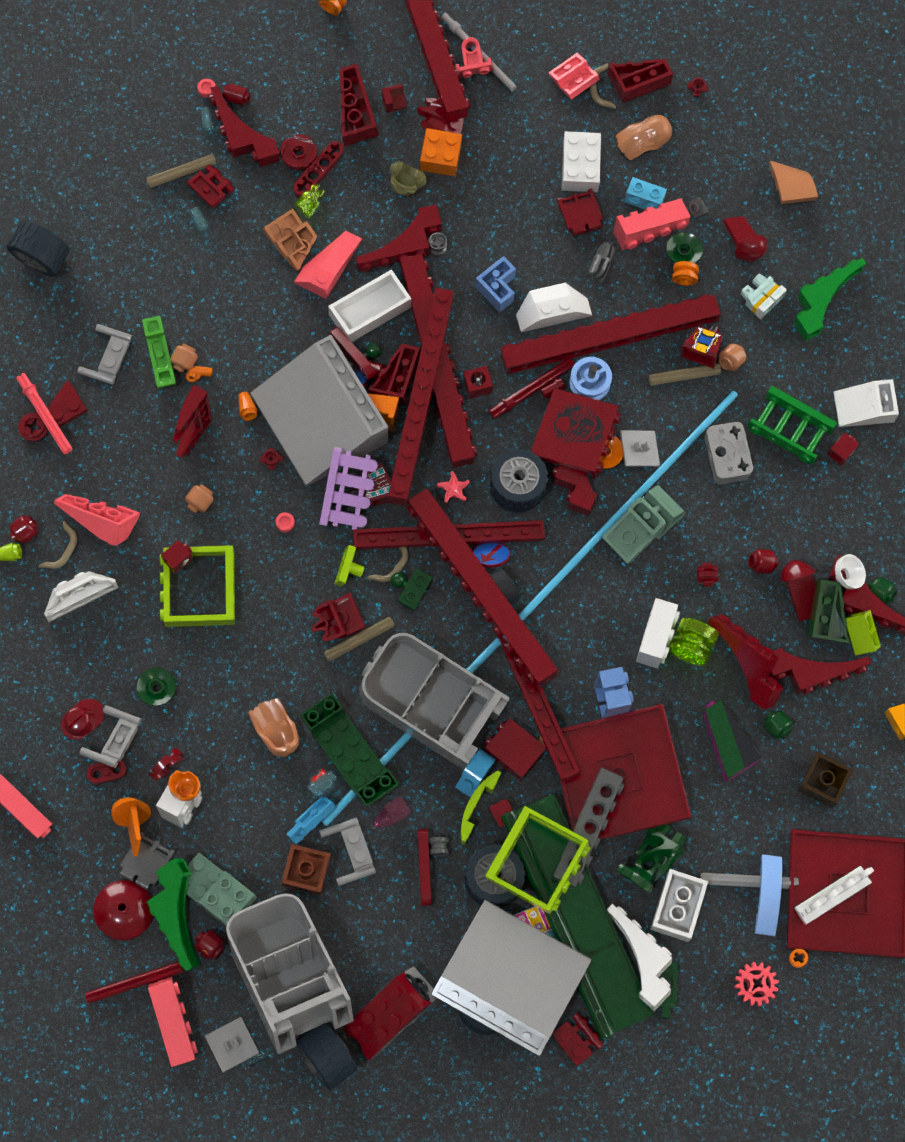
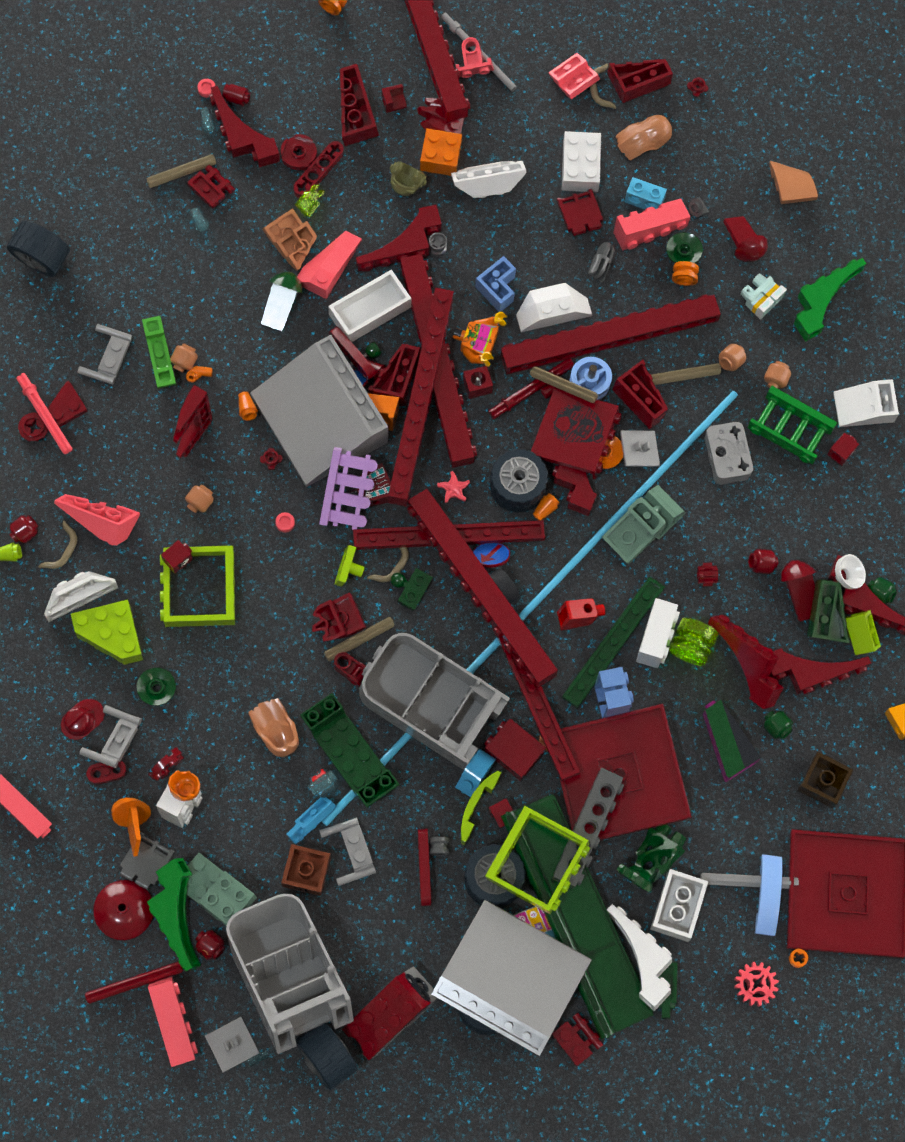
clear pink plate [372,796,411,828] -> none
dark red torso [681,324,722,369] -> none
white fence [794,866,874,925] -> none
none -> lime brick [71,600,143,665]
none -> piece [261,272,303,331]
none -> dark red piece [334,652,366,687]
none -> white wedge [451,161,526,198]
none -> torso [453,312,507,367]
none -> dark tan axle [530,366,598,403]
none -> orange cone [533,493,560,520]
none -> red torso [557,598,605,630]
none -> dark green tile [562,576,665,709]
none -> dark red wedge [612,359,668,429]
none -> nougat head [764,361,792,389]

